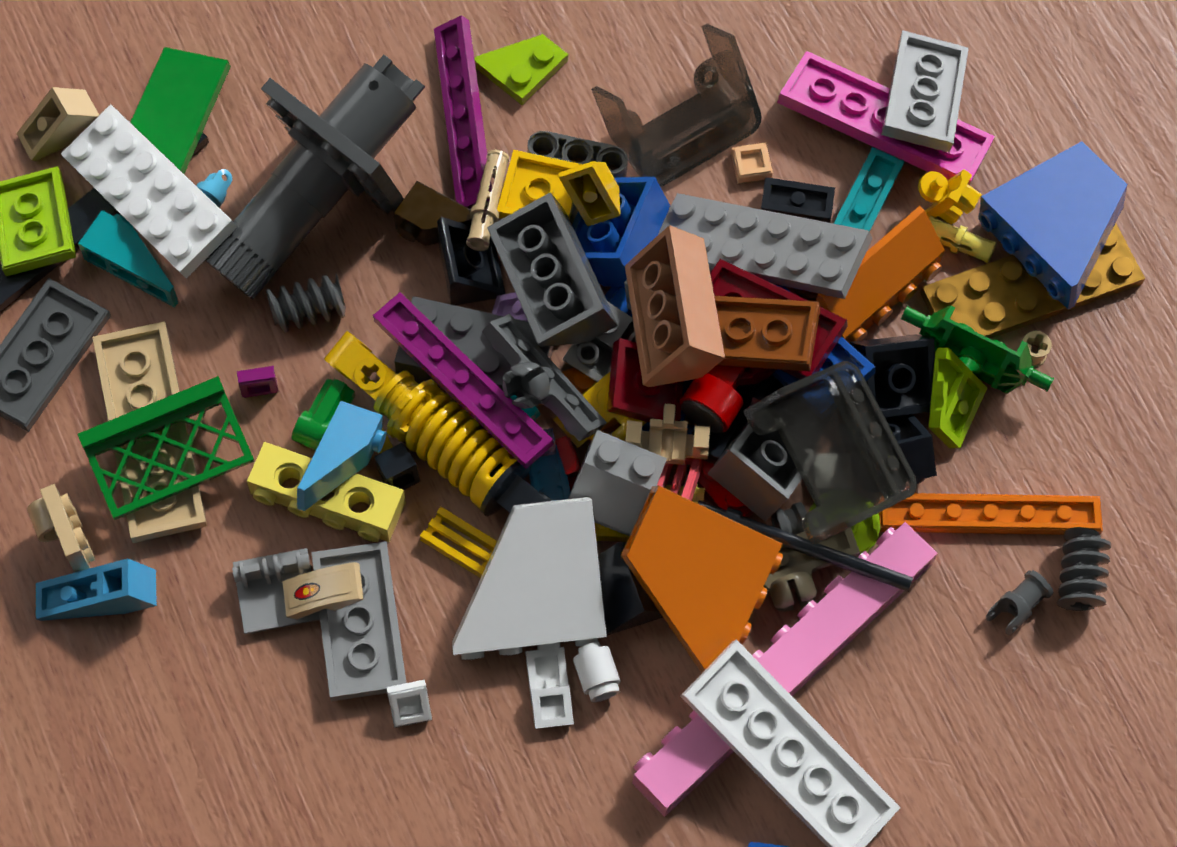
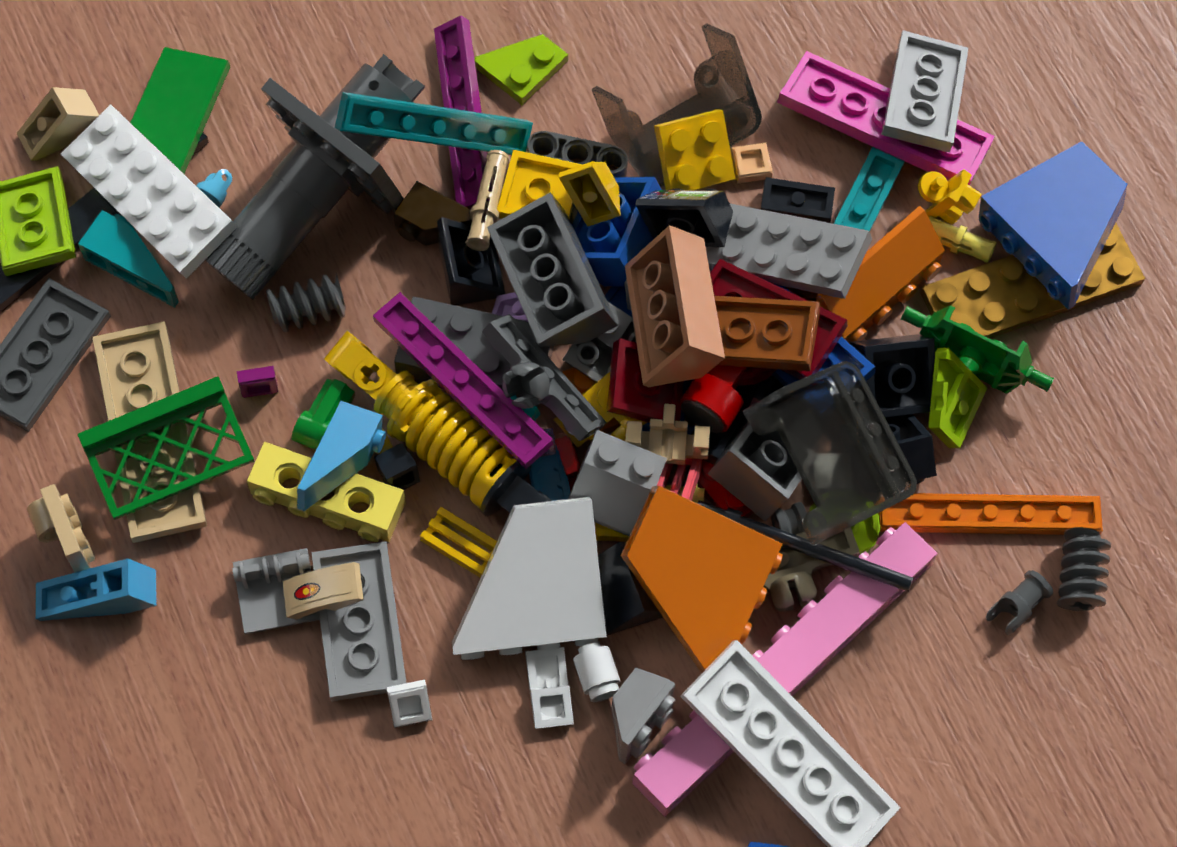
tan axle [1023,331,1052,367] -> none
none -> teal tile [335,92,533,155]
none -> light grey slope [611,667,676,764]
none -> black slope [635,188,734,247]
none -> yellow plate [654,109,735,190]

